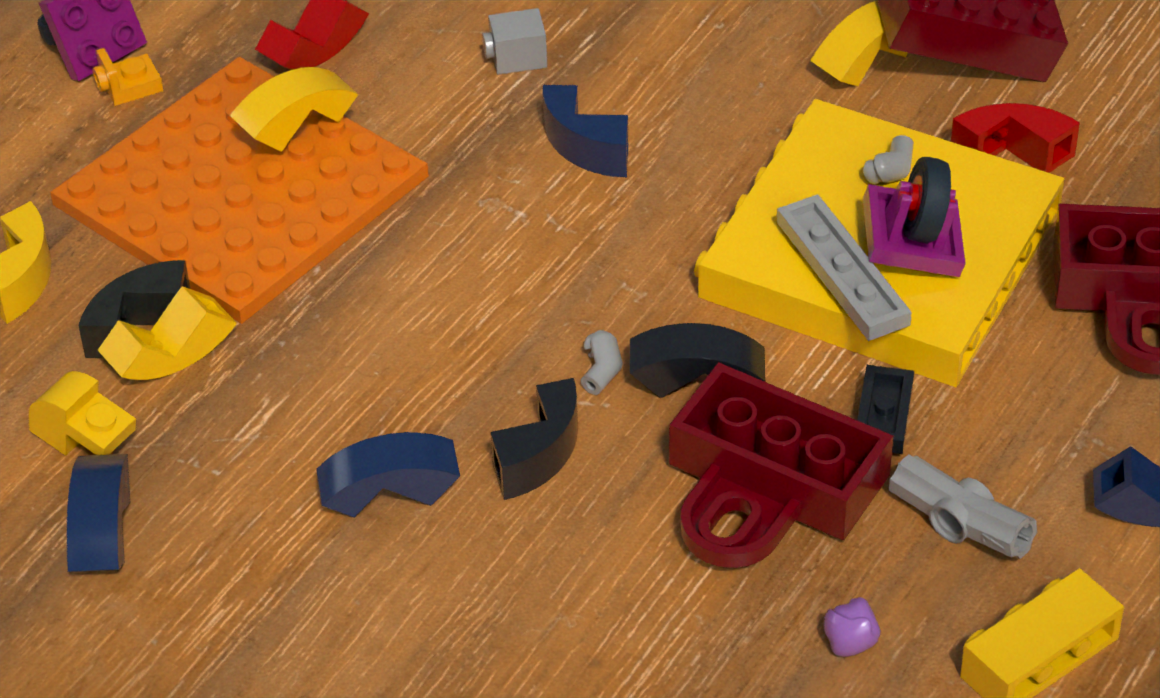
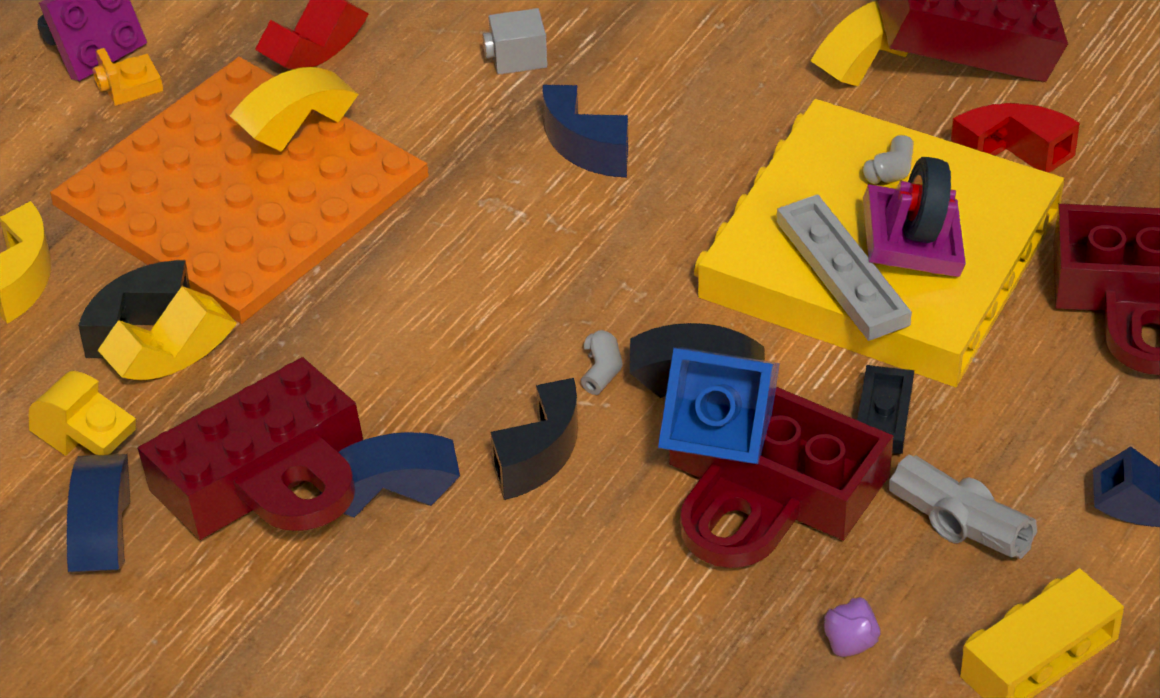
none -> dark red brick [137,357,364,540]
none -> blue slope [658,347,780,464]

